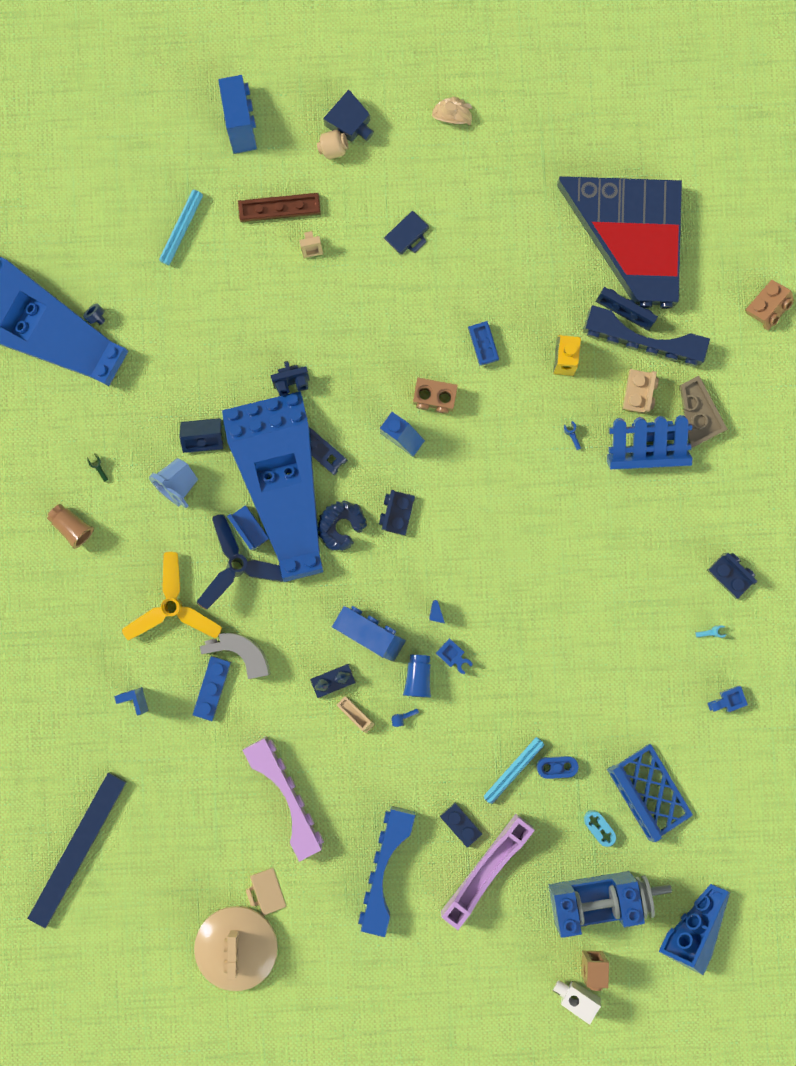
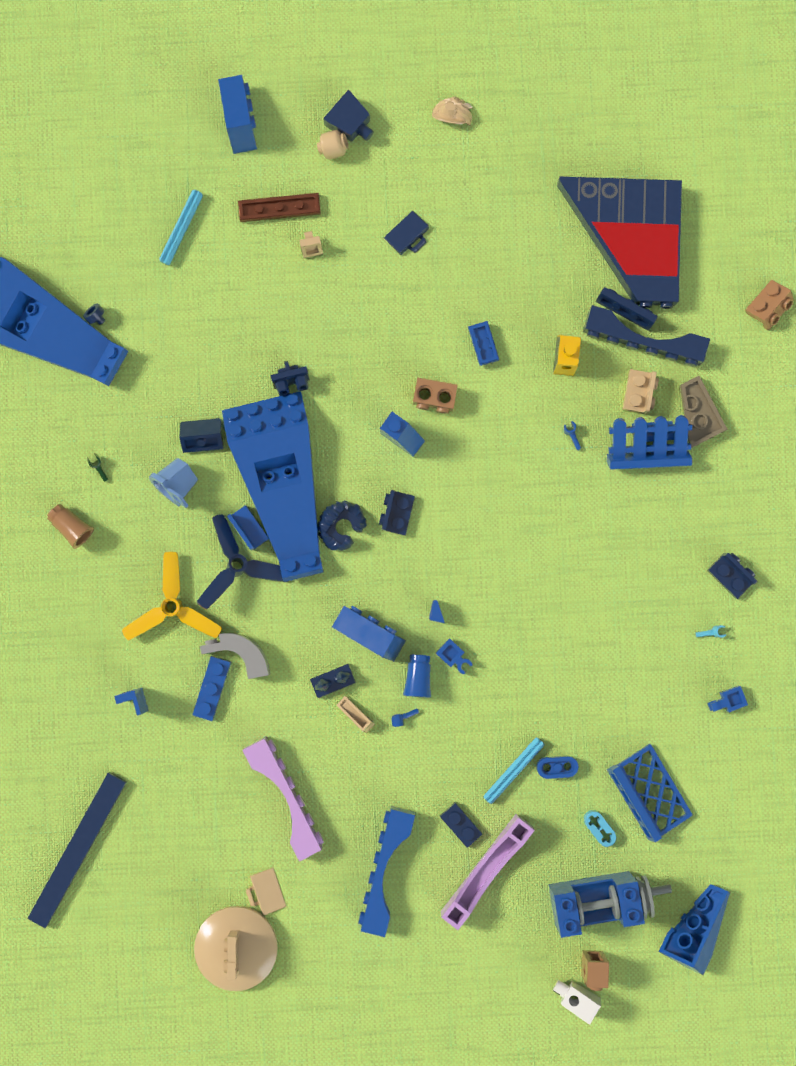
dark blue plate [309,427,348,476] -> none

